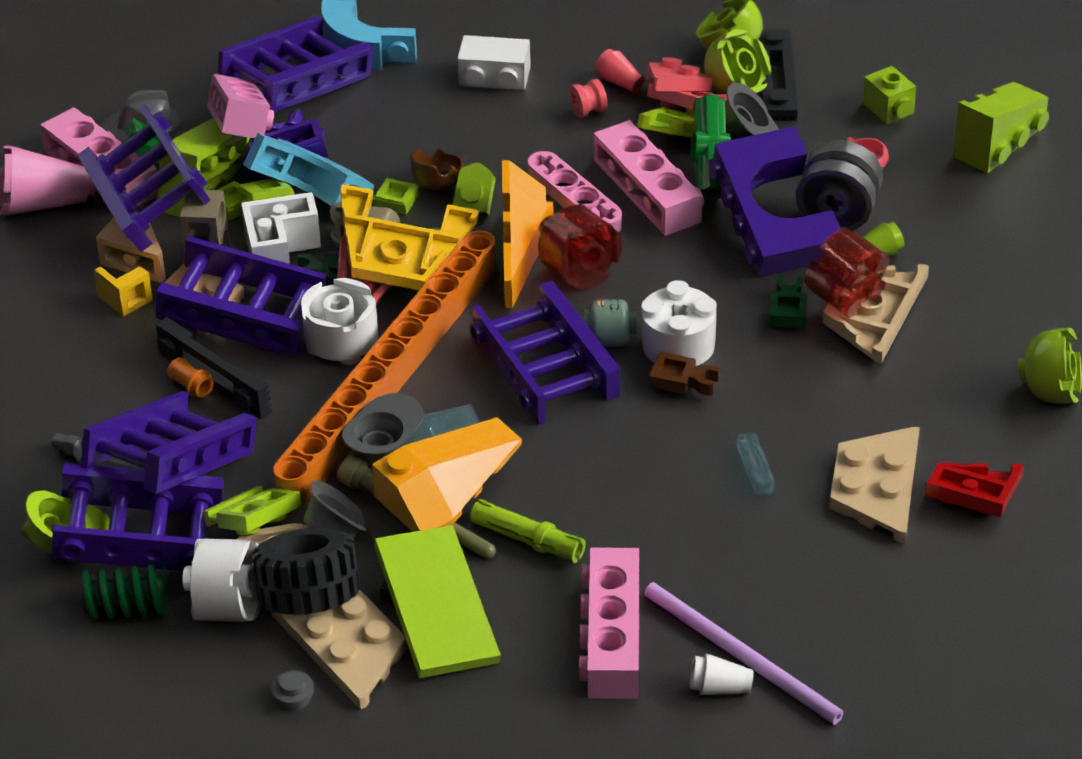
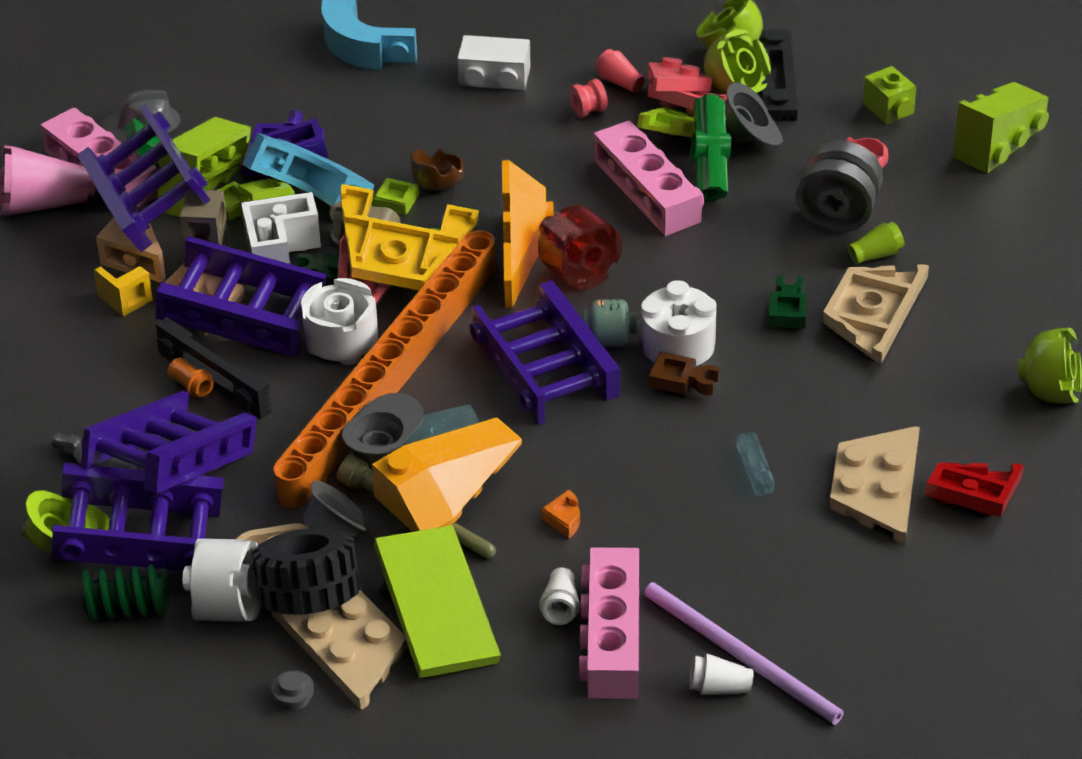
lime plate [203,486,302,535] -> none
bright pink brick [207,74,274,138] -> none
dark purple fence [218,16,373,112] -> none
lime plate [453,162,496,216] -> none
lime pin [470,499,586,563] -> none
bright pink beam [528,151,622,237] -> none
dark purple arch [709,126,845,278] -> none
clear red brick [804,228,890,318] -> none
none -> white cone [539,567,580,625]
none -> orange tile [541,489,580,538]

